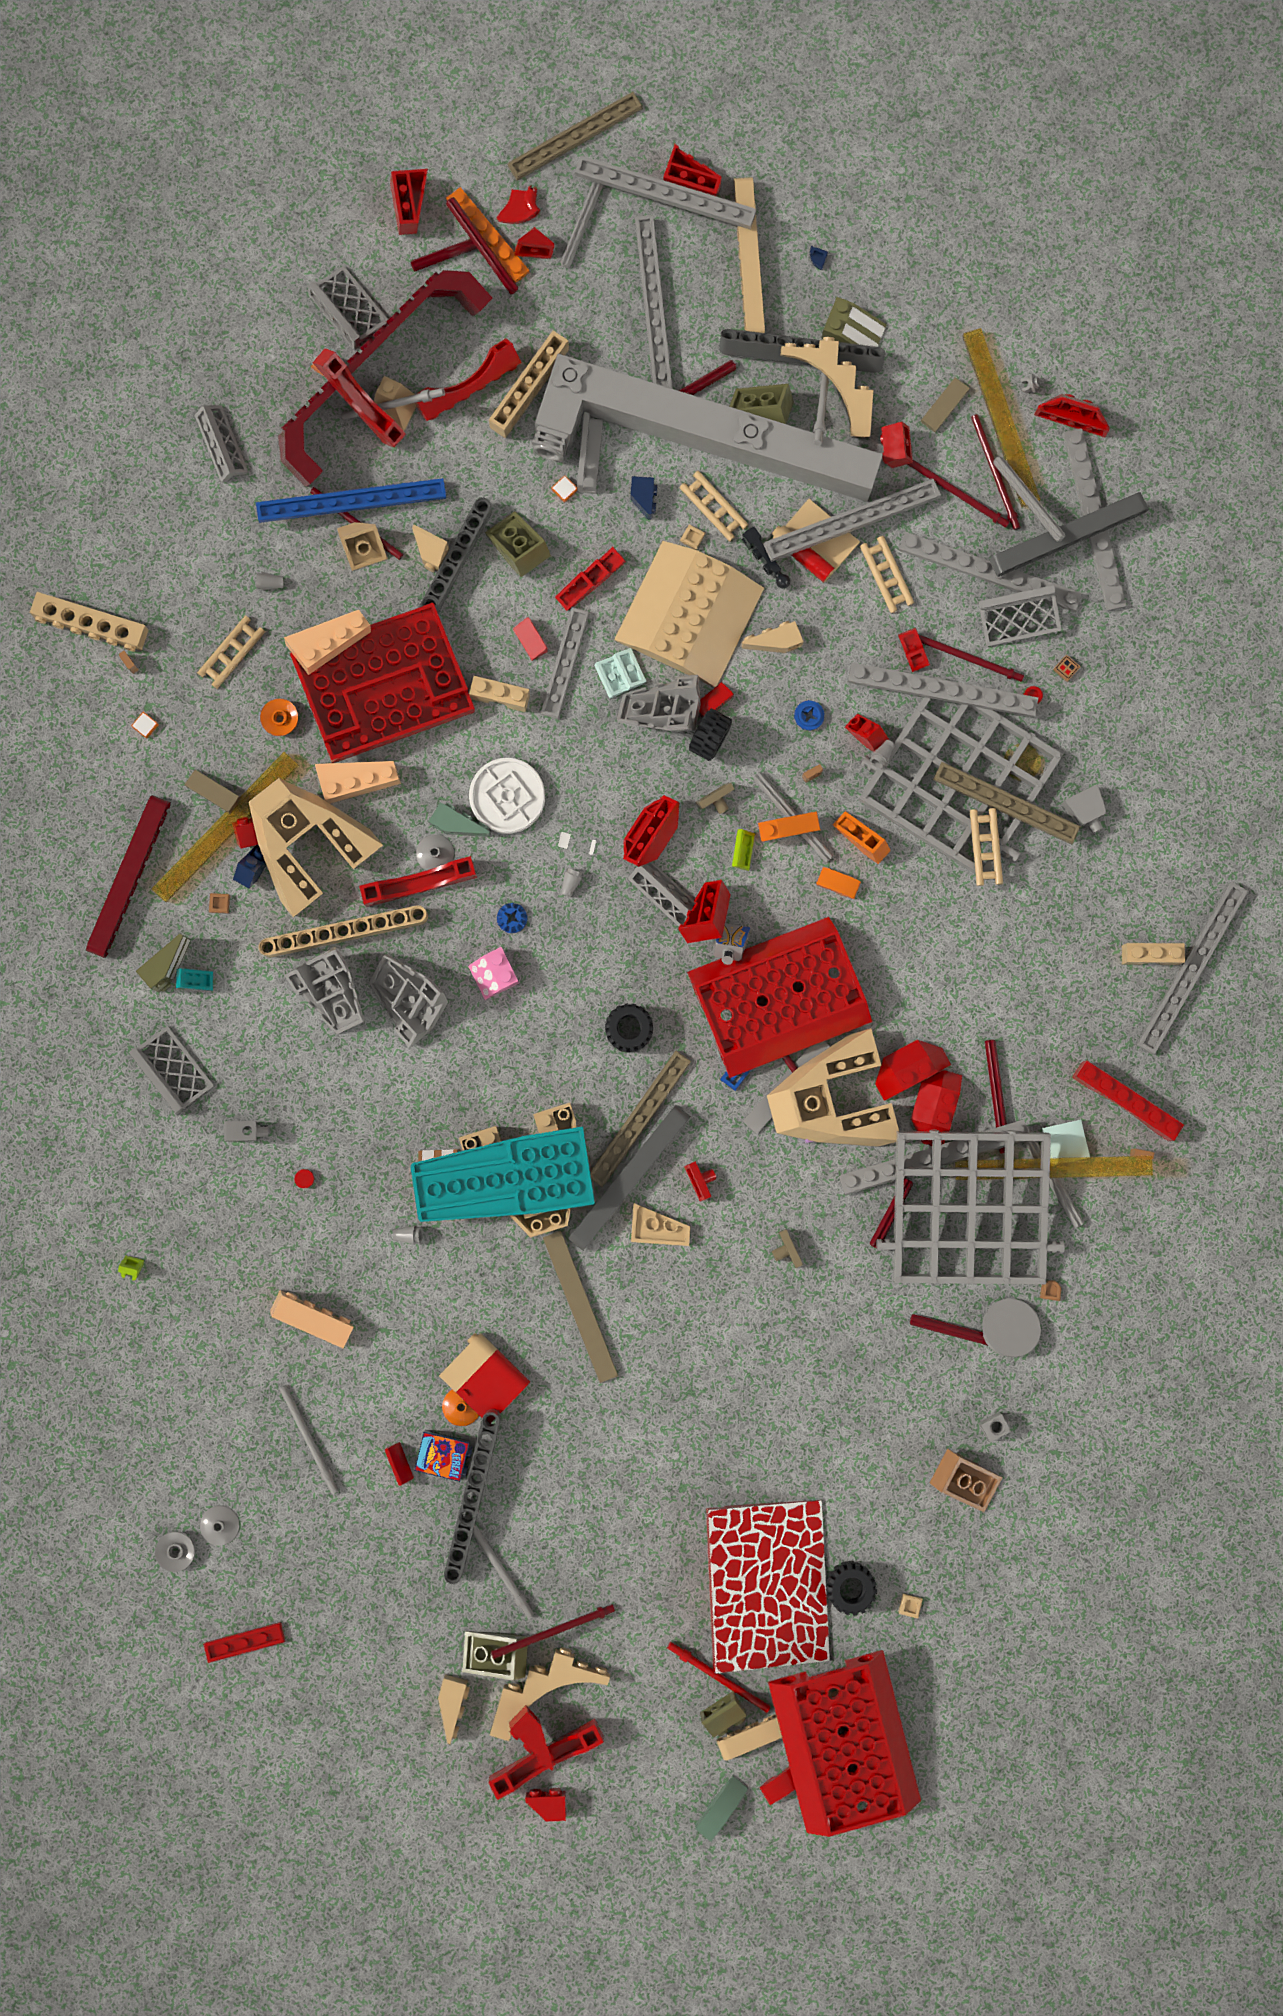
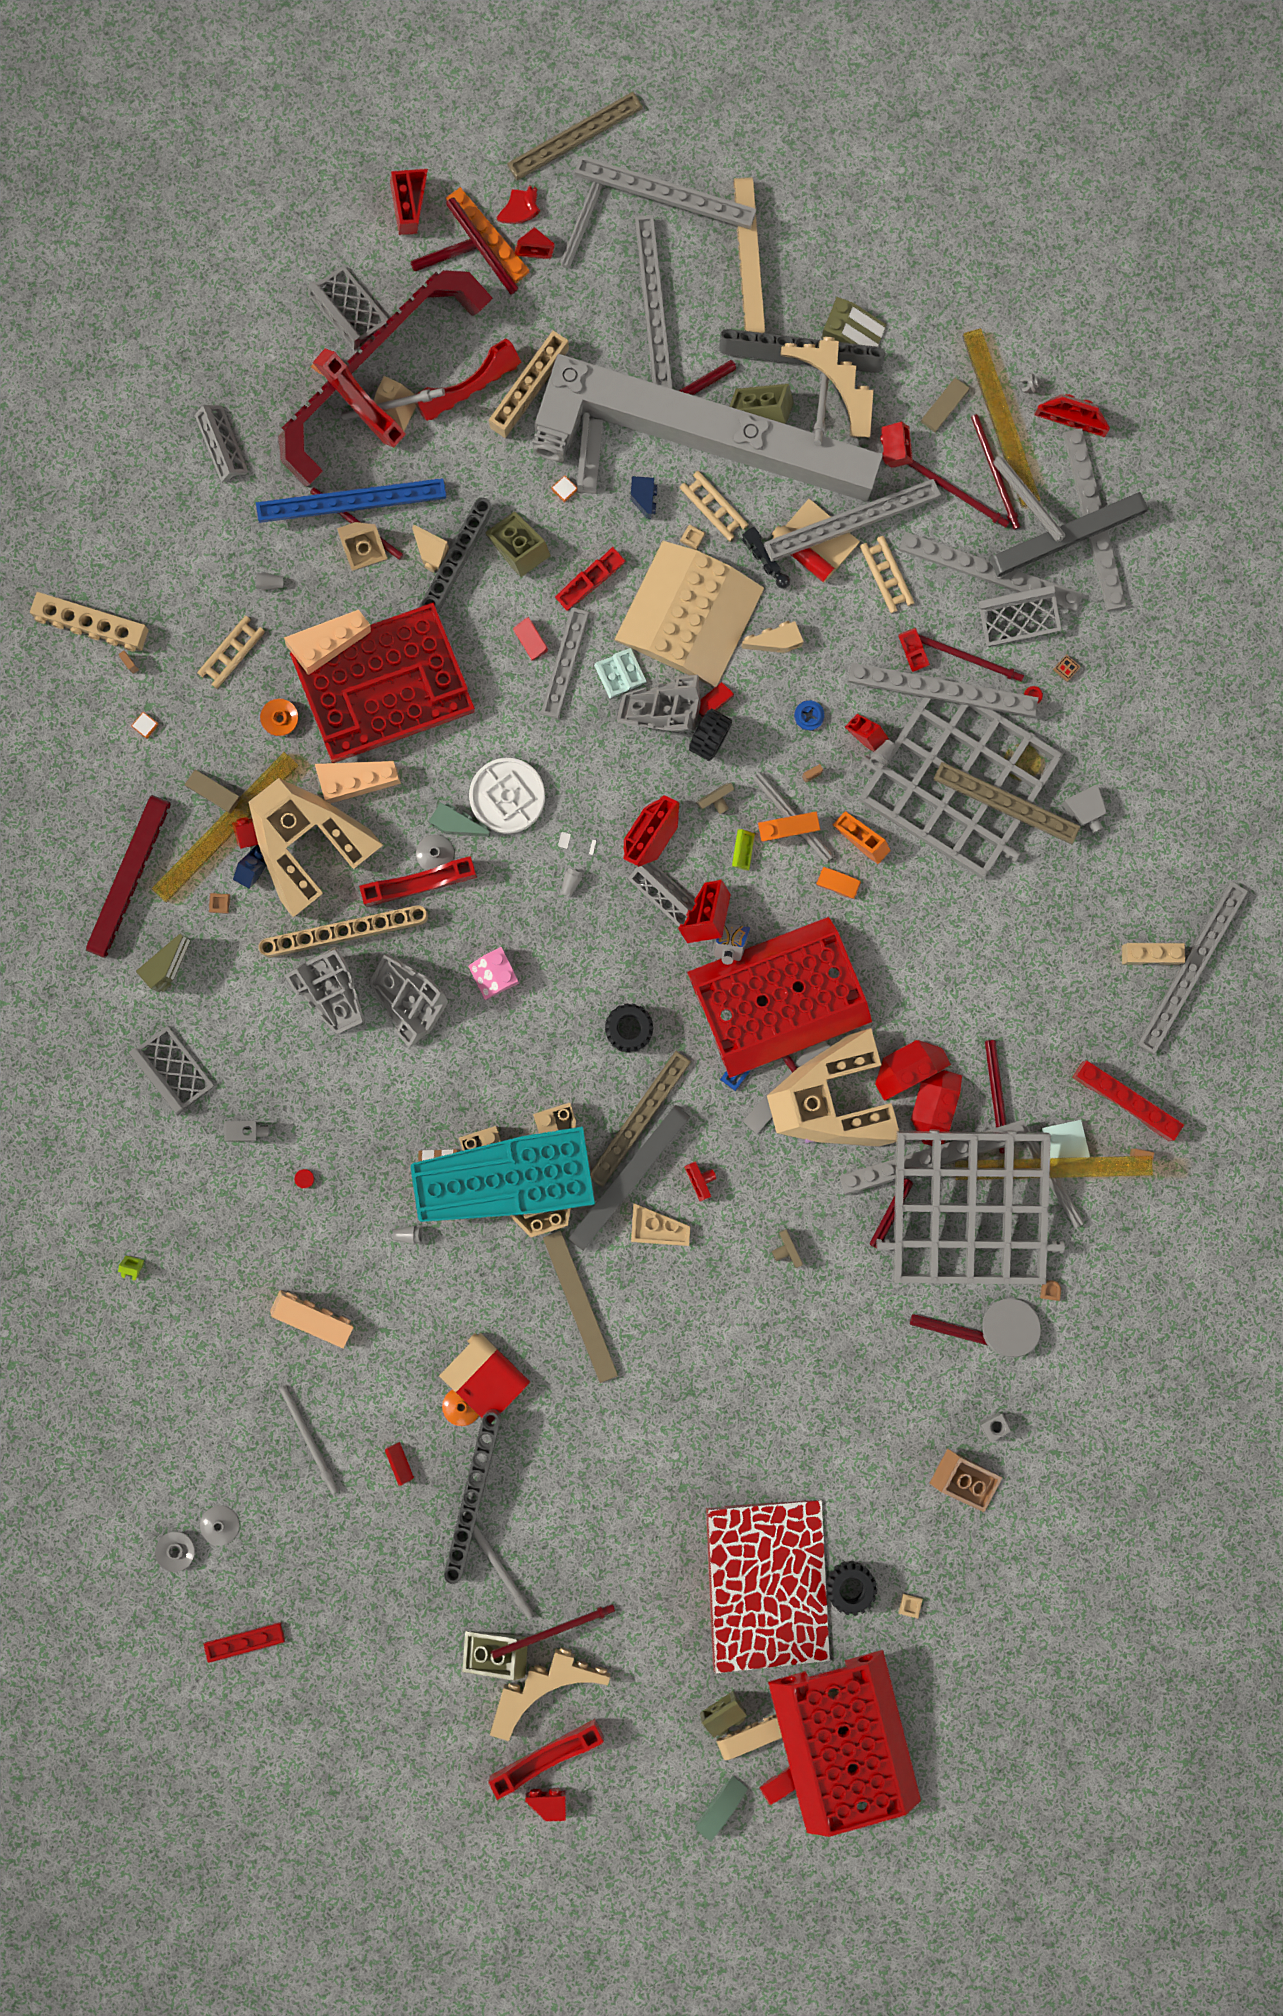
teal tile [176,968,213,991] -> none
brick [414,1430,473,1482] -> none
tan slope [438,1674,470,1744] -> none
tan arch [469,676,530,712] -> none
blue gear [497,903,527,933] -> none
red slope [509,1705,554,1771] -> none
red wedge [663,144,722,197] -> none
red bar [667,1641,771,1713] -> none
dark blue tile [810,246,828,270] -> none
tan bar [970,808,1003,886] -> none

